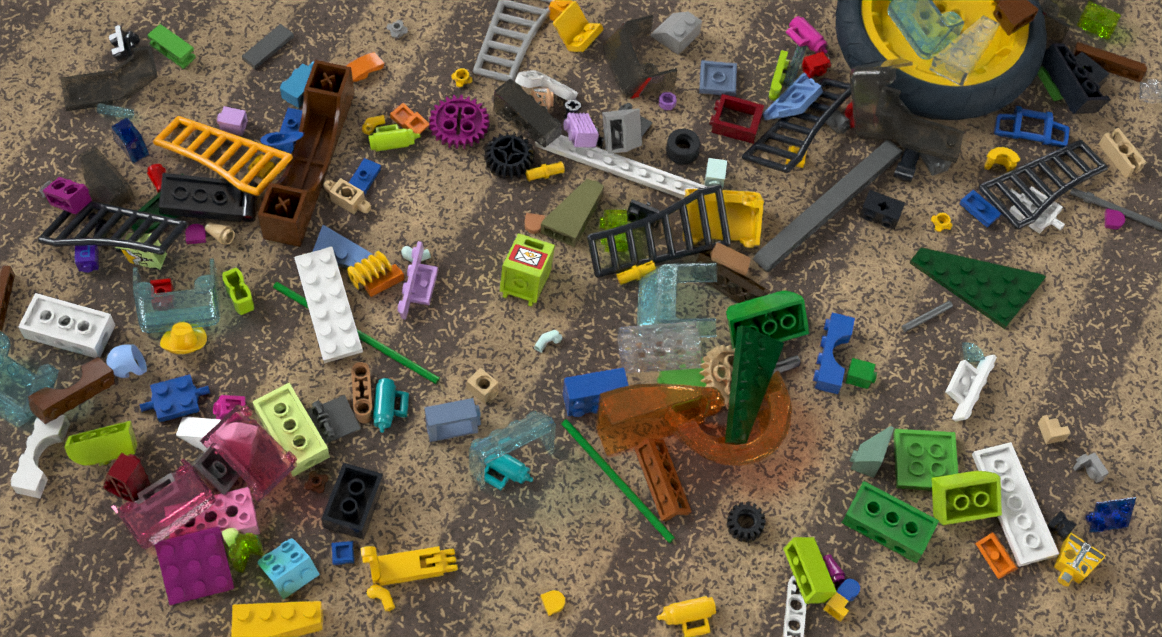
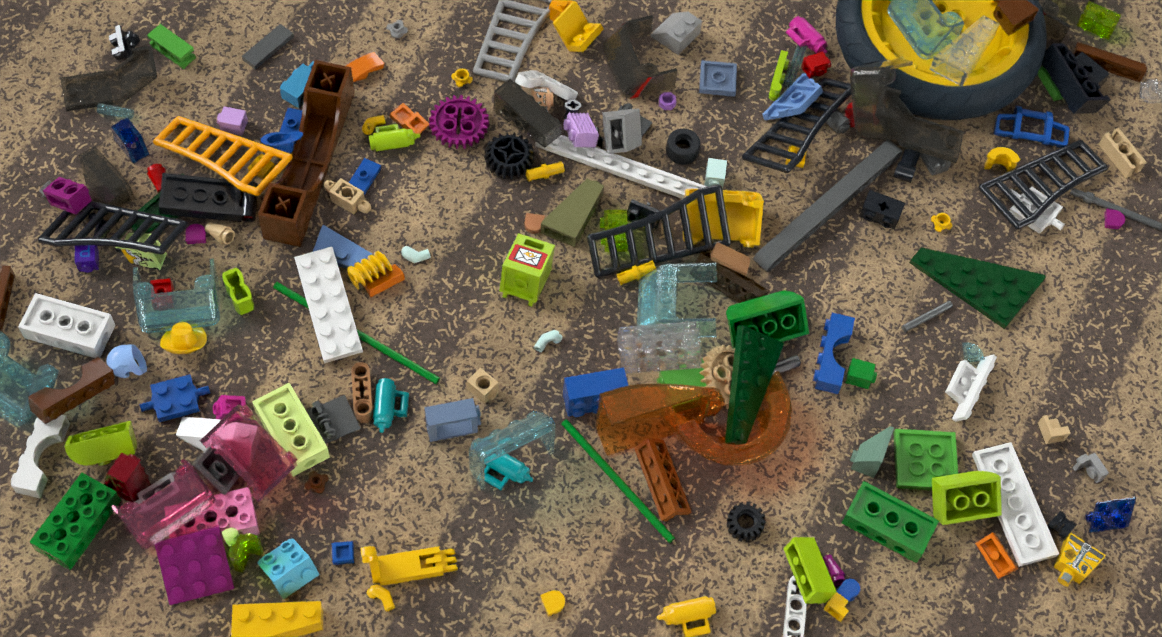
black brick [322,462,385,540] -> none
lavender bracket [398,241,438,320] -> none
dark red window [709,94,764,144] -> none
blue plate [959,190,1001,228] -> none
none -> green brick [29,472,121,570]

